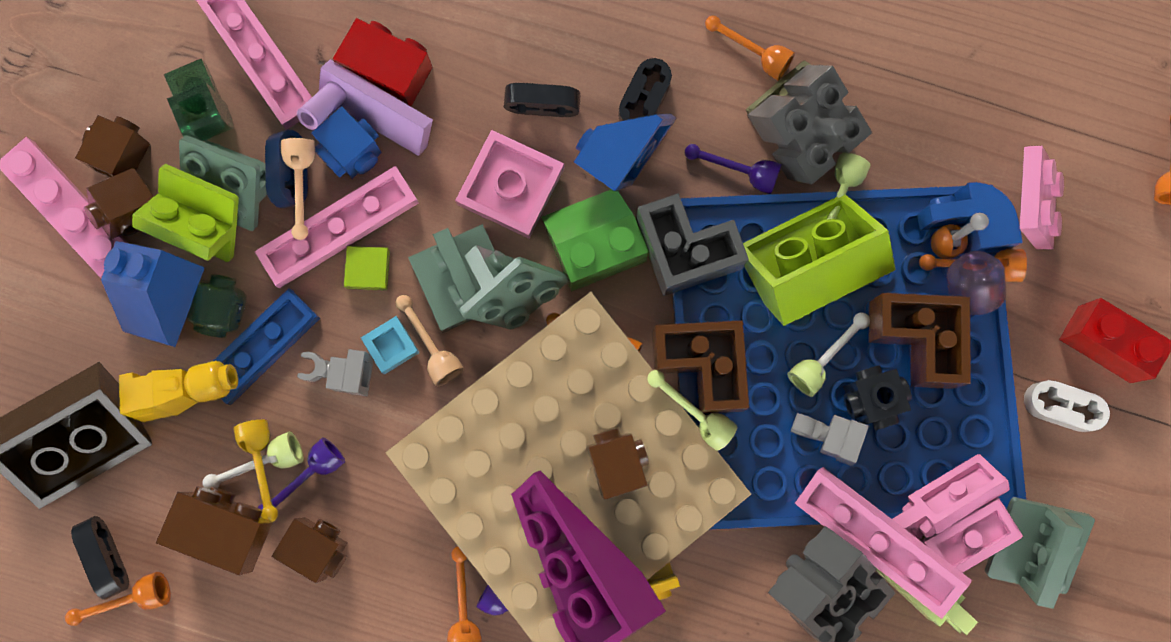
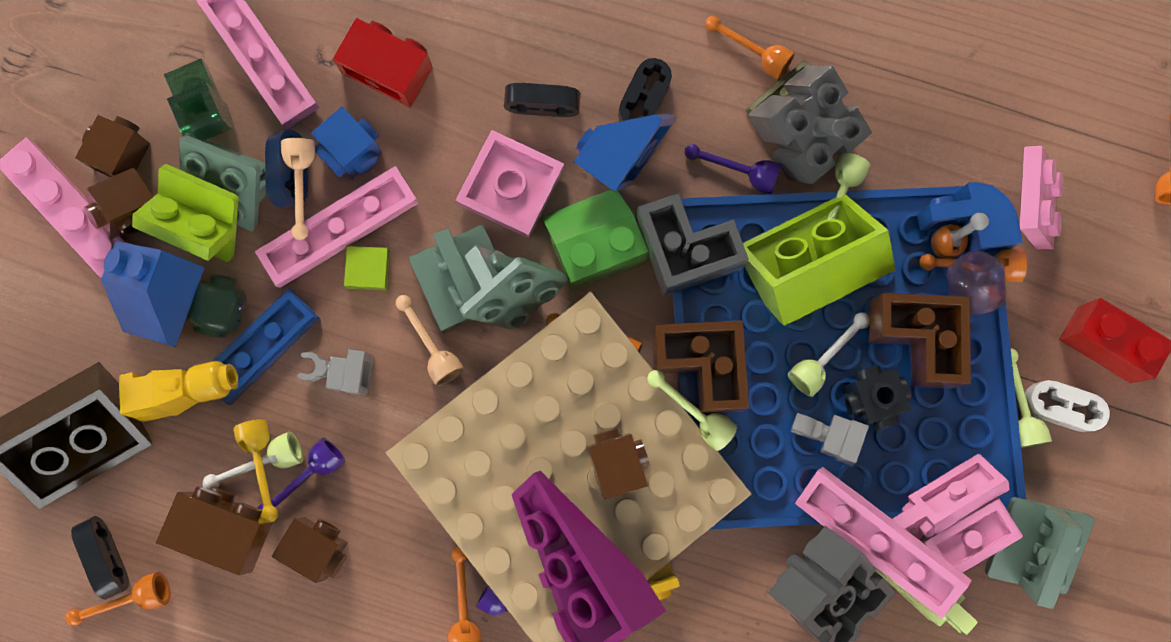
lavender piece [297,59,433,156] -> none
medium azure plate [361,316,420,375] -> none
none -> yellowish green hinge [1011,348,1052,448]

